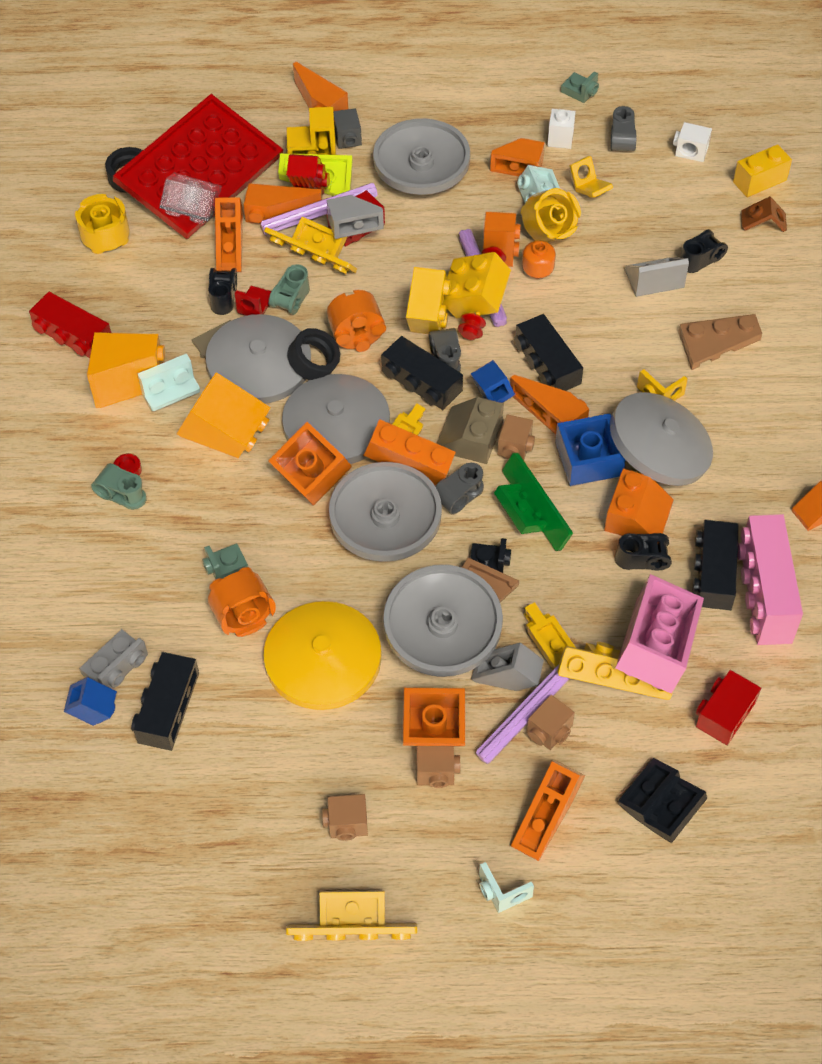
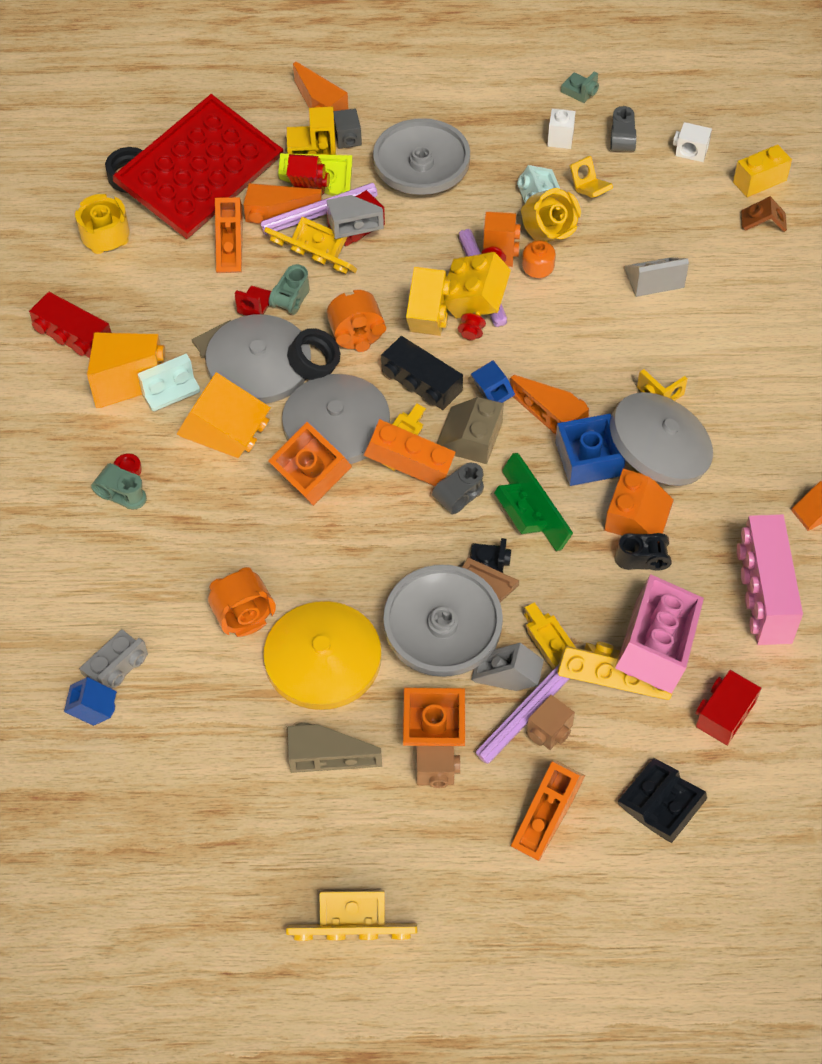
black brick [131,652,199,751] -> none
clear slope [159,173,222,224] -> none
sand green bracket [202,543,248,580] -> none
black piece [208,268,238,315] -> none
medium nougat brick [322,794,368,841] -> none
light grey dish [329,462,442,562] -> none
dark grey piece [429,328,461,372] -> none
light aqua bracket [479,862,534,913] -> none
orange slope [490,138,545,176] -> none
medium nougat brick [498,414,535,460] -> none
black brick [514,314,583,391] -> none
medium nougat wing [679,314,762,370] -> none
black piece [680,229,728,273] -> none
black brick [692,520,739,611] -> none
none -> dark tan slope [288,723,382,773]

